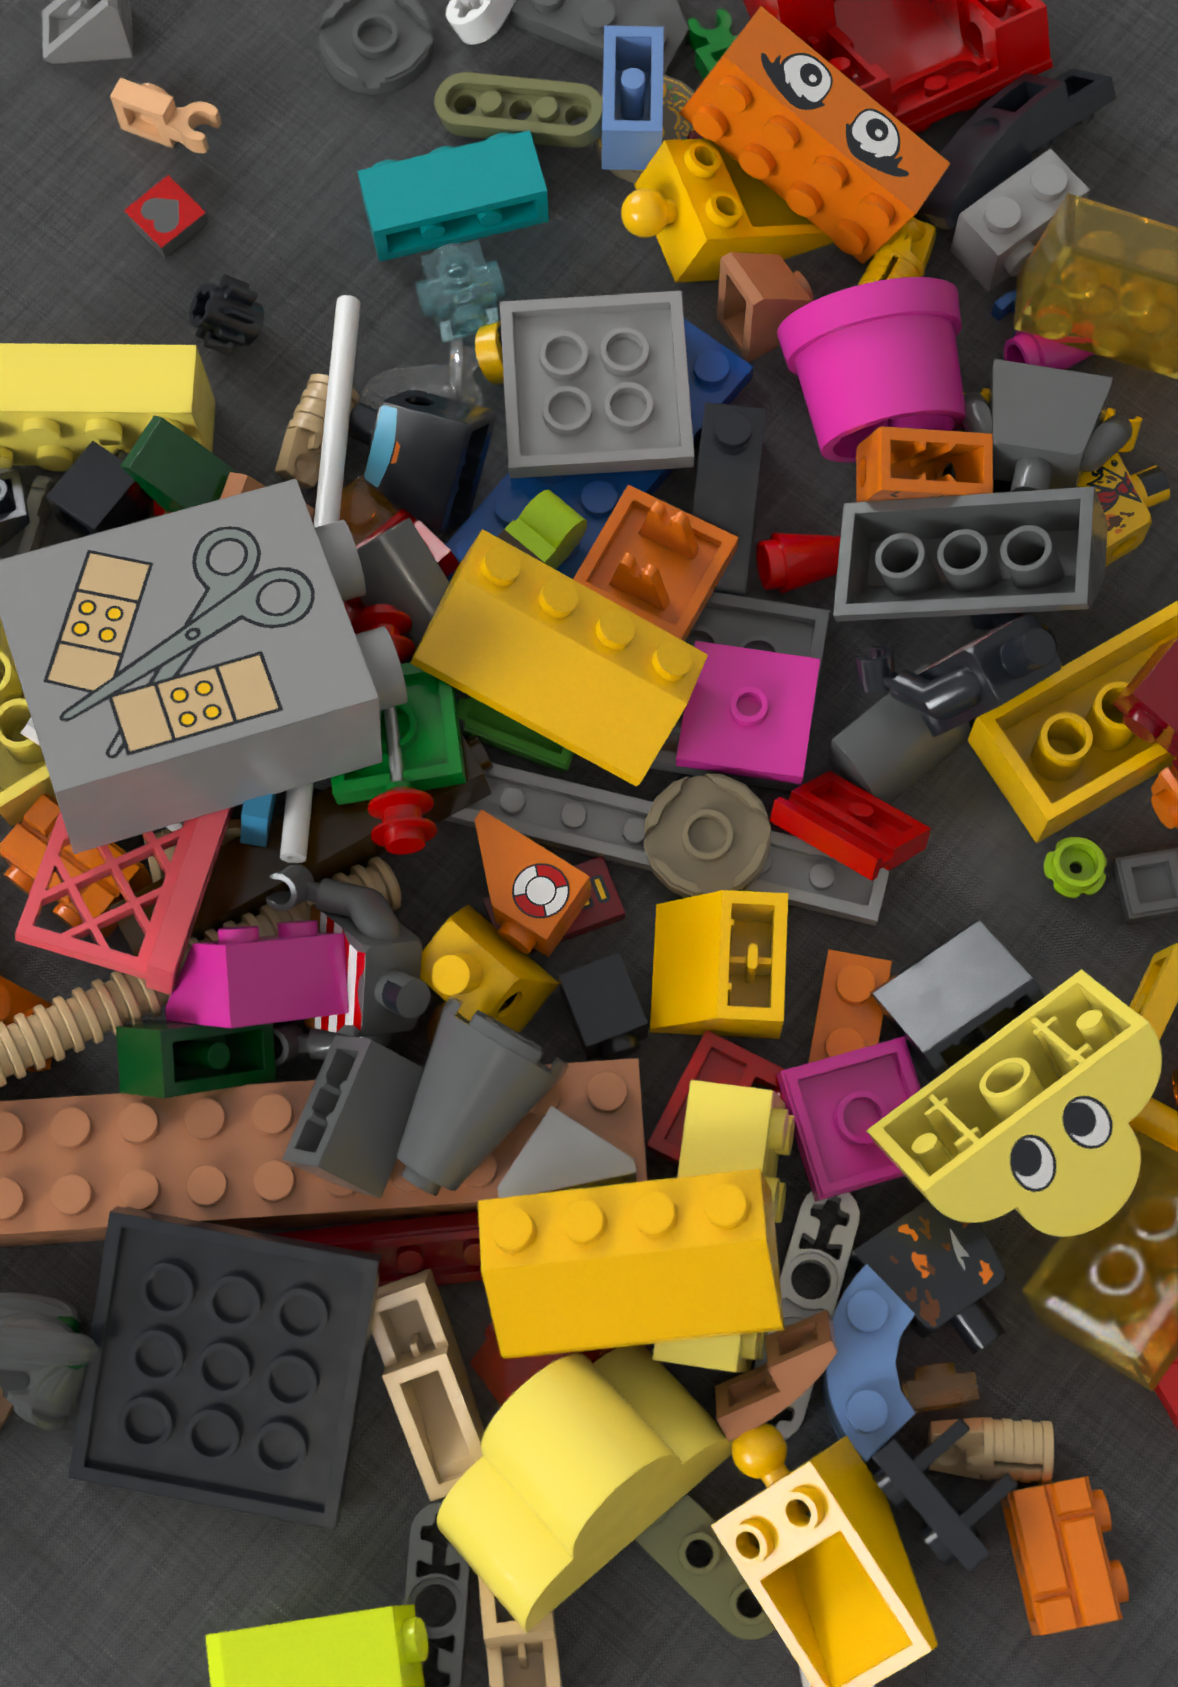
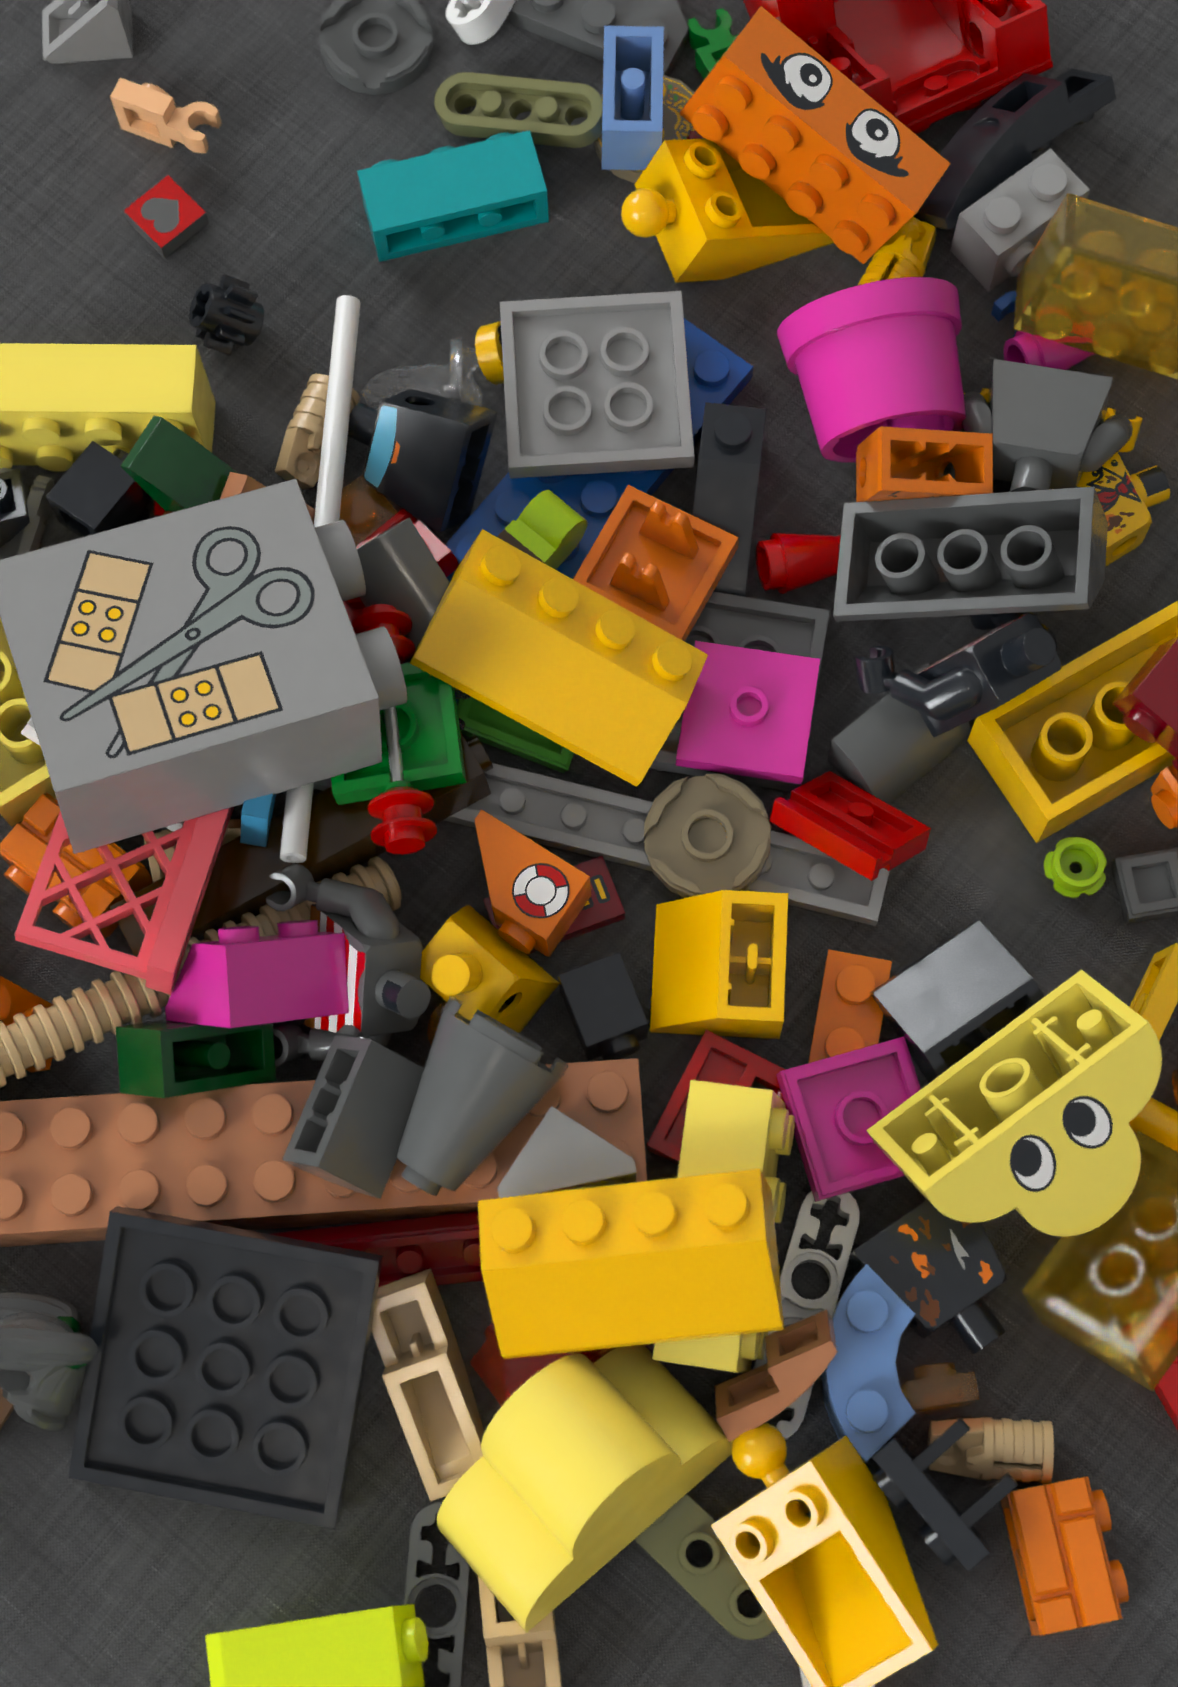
clear light blue brick [415,240,505,343] -> none
nougat slope [717,252,814,363] -> none

